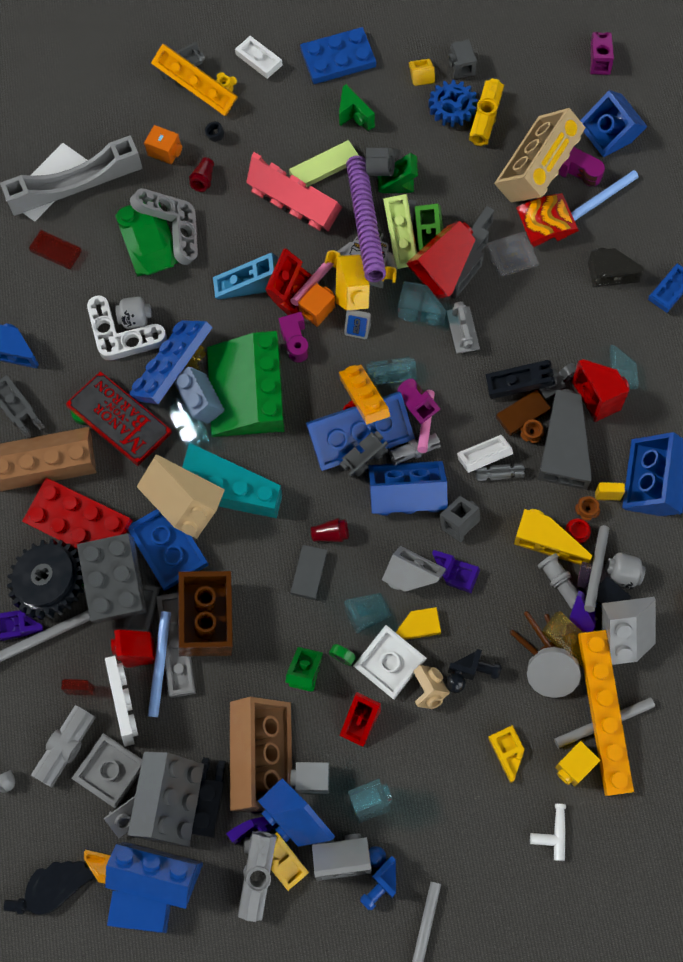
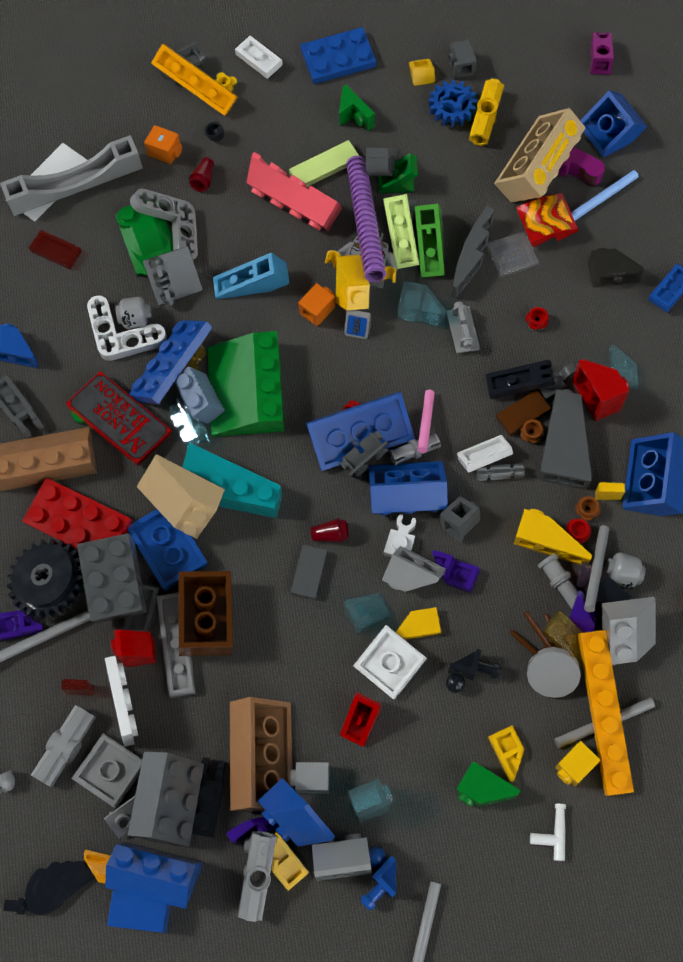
light blue bar [148,611,171,718] -> none
red slope [265,248,312,315] -> none
magenta leg [278,312,309,363] -> none
green slope [285,647,323,692] -> none
bright pink bar [291,262,334,306] -> none
green tile [329,644,356,666] -> none
light orange plate [339,365,391,425] -> none
clear light blue hinge [366,356,417,385] -> none
magenta leg [398,379,440,424] -> none
red slope [406,221,476,299] -> none
tan bracket [413,665,450,709] -> none
none -> dark grey hinge [143,246,203,306]
none -> white plate [384,514,416,557]
none -> green slope [455,761,520,807]
none -> red plate [525,307,549,330]

